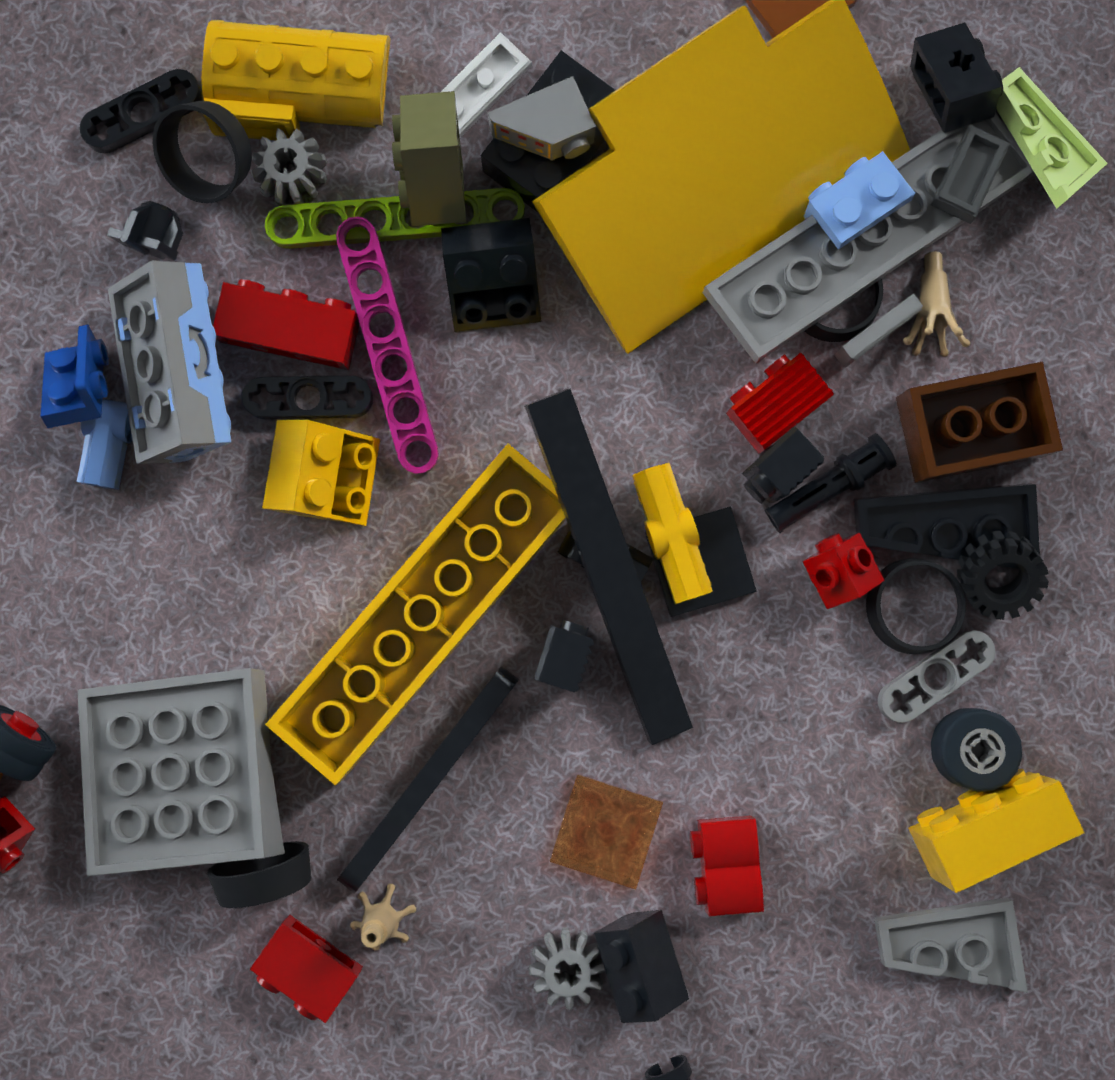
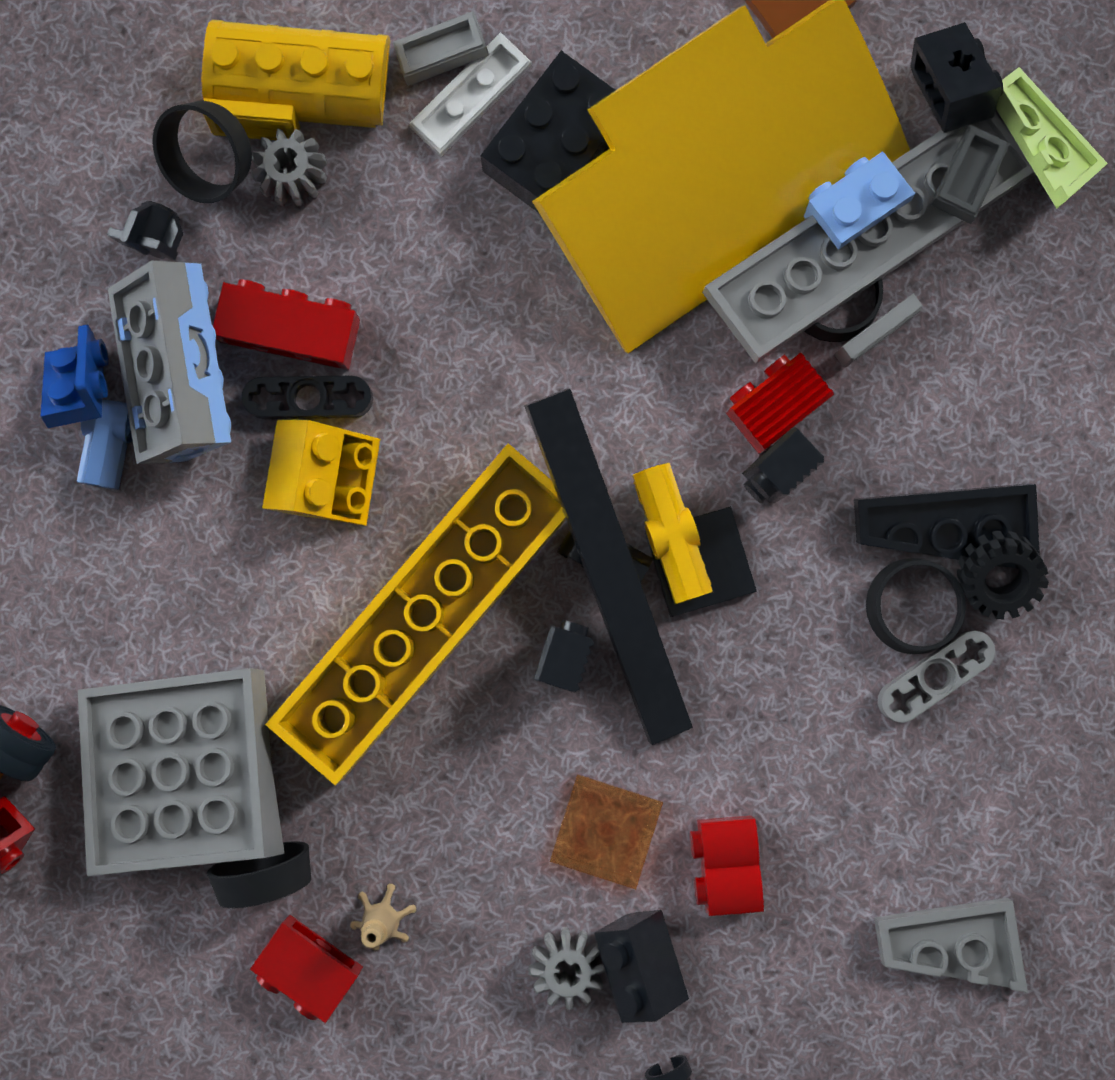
black beam [80,69,203,153] -> none
lime beam [264,188,525,249] -> none
dark pink beam [336,217,439,474] -> none
black beam [337,666,519,894] -> none
olive brick [392,91,466,226] -> none
black slope [441,218,542,332] -> none
light grey slope [487,76,596,160] -> none
black pin [765,433,897,533] -> none
red brick [802,532,885,609] -> none
reddish brown brick [896,361,1063,483] -> none
tan piece [903,252,970,357] -> none
yellow brick [908,769,1085,893] -> none
black wheel [931,708,1022,792] -> none
none -> light grey tile [392,11,489,86]

